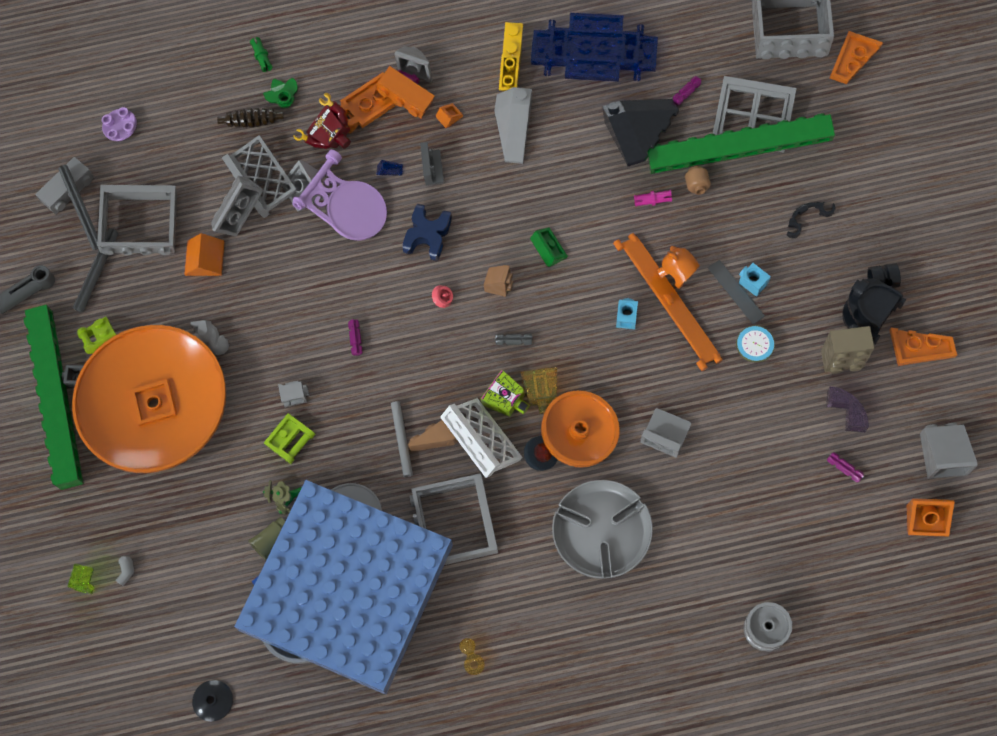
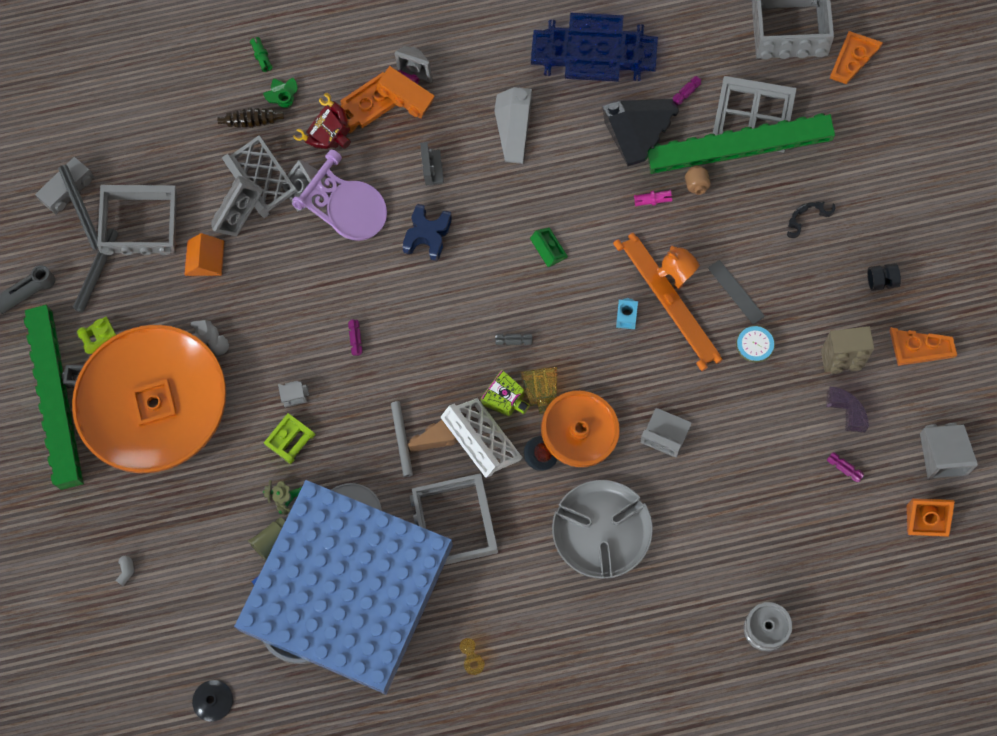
clear neon green panel [67,564,94,594] -> none
lavender dish [102,107,137,141] -> none
clear blue piece [376,160,403,176] -> none
coral hat [432,285,453,308] -> none
orange slope [436,103,463,128] -> none
medium nougat slope [484,265,514,297] -> none
yellow slope [499,22,523,91] -> none
medium azure brick [739,263,771,297] -> none
black animal [842,278,906,345] -> none

